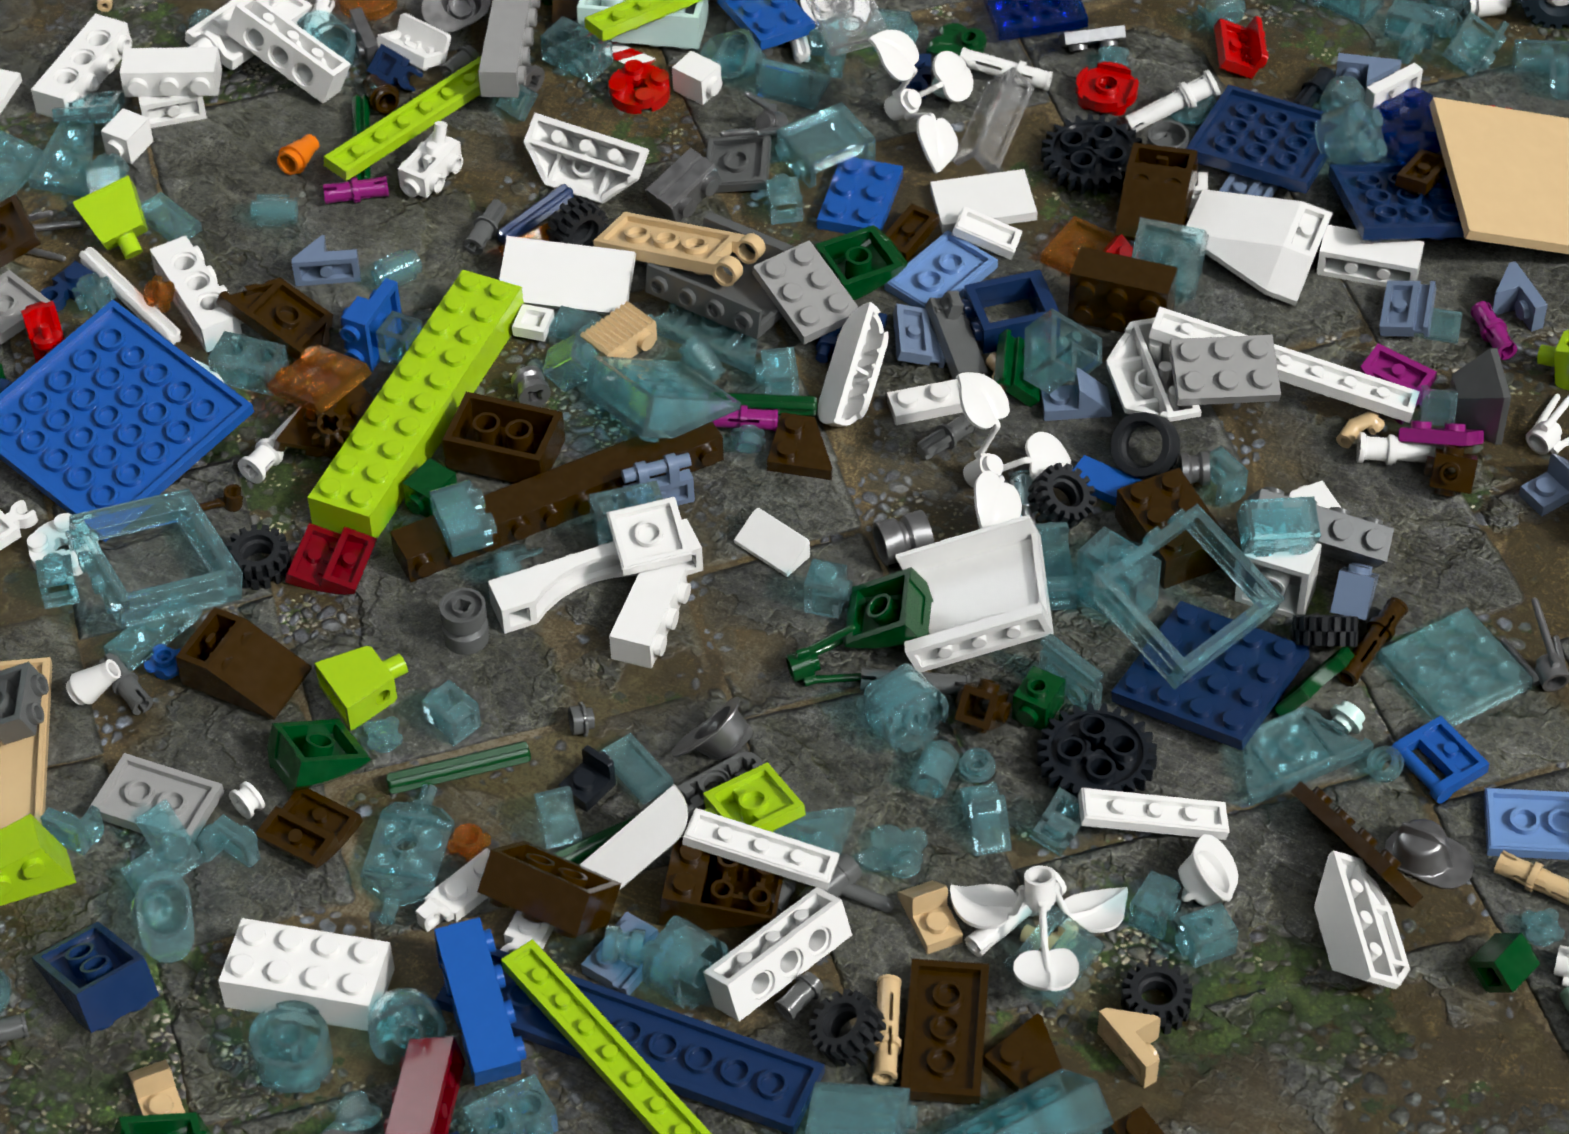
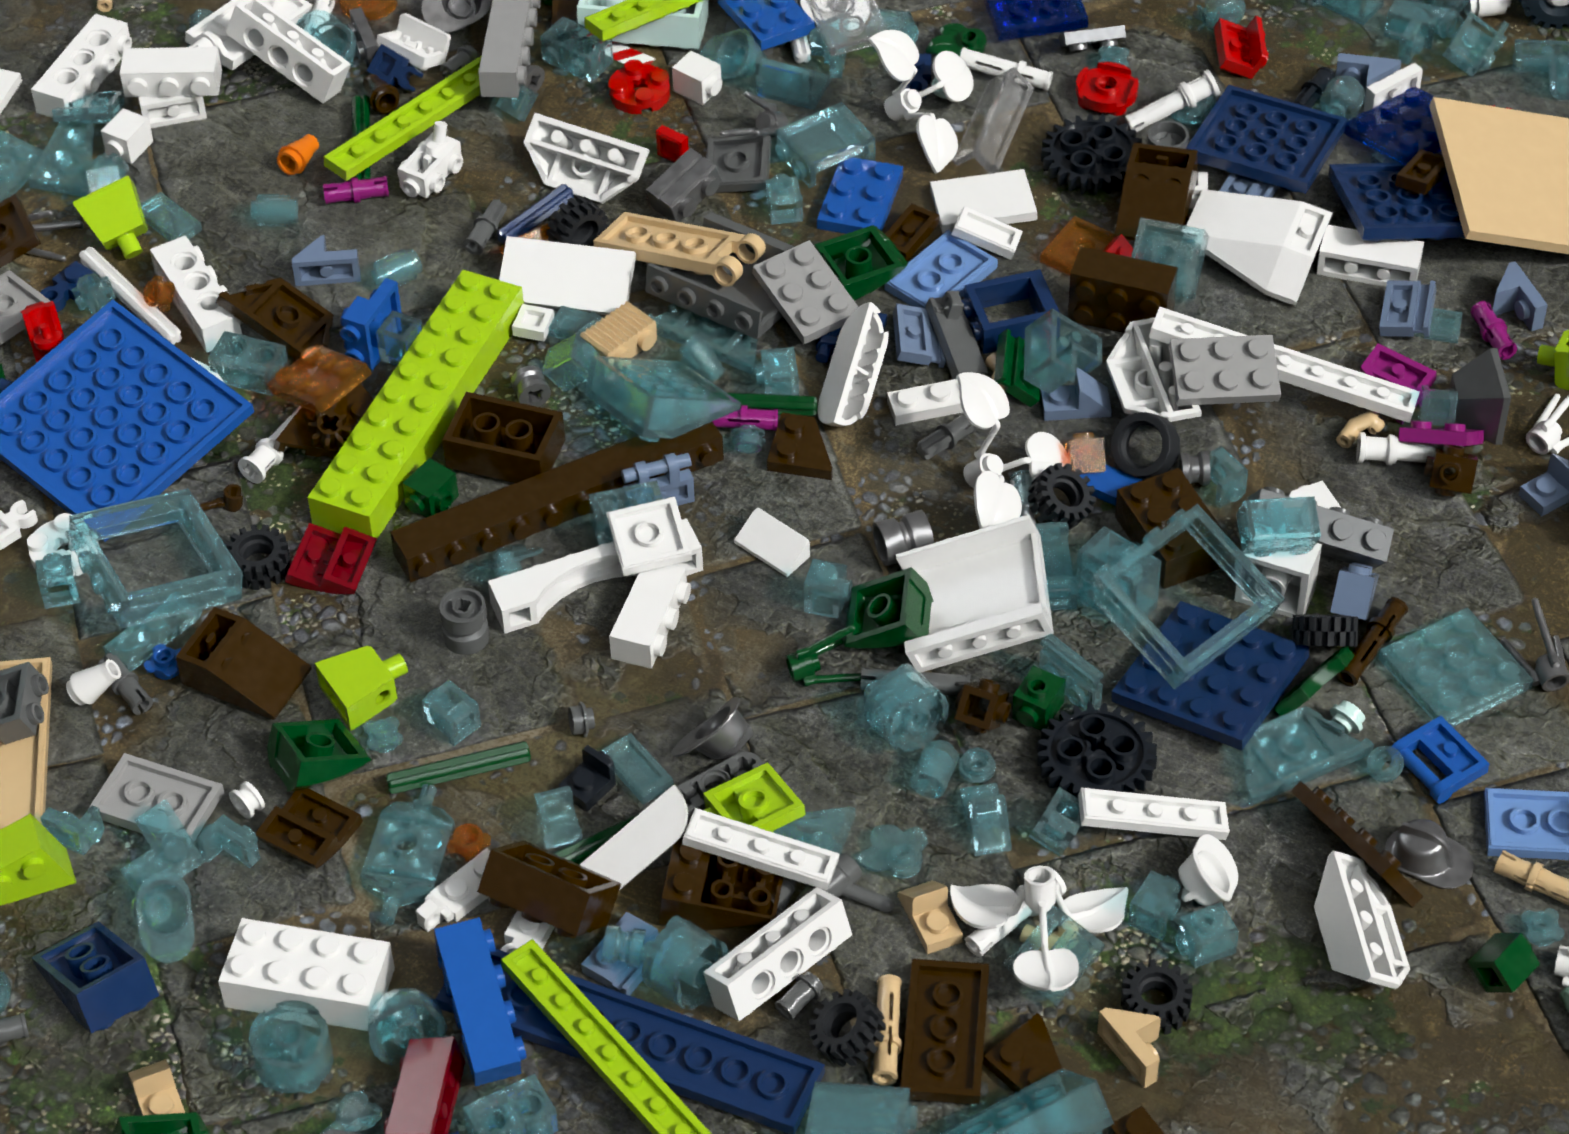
clear light blue brick [429,479,497,557] -> none
clear light blue brick [1315,100,1388,166] -> none
none -> red tile [656,125,689,163]
none -> clear orange bracket [1065,432,1106,474]

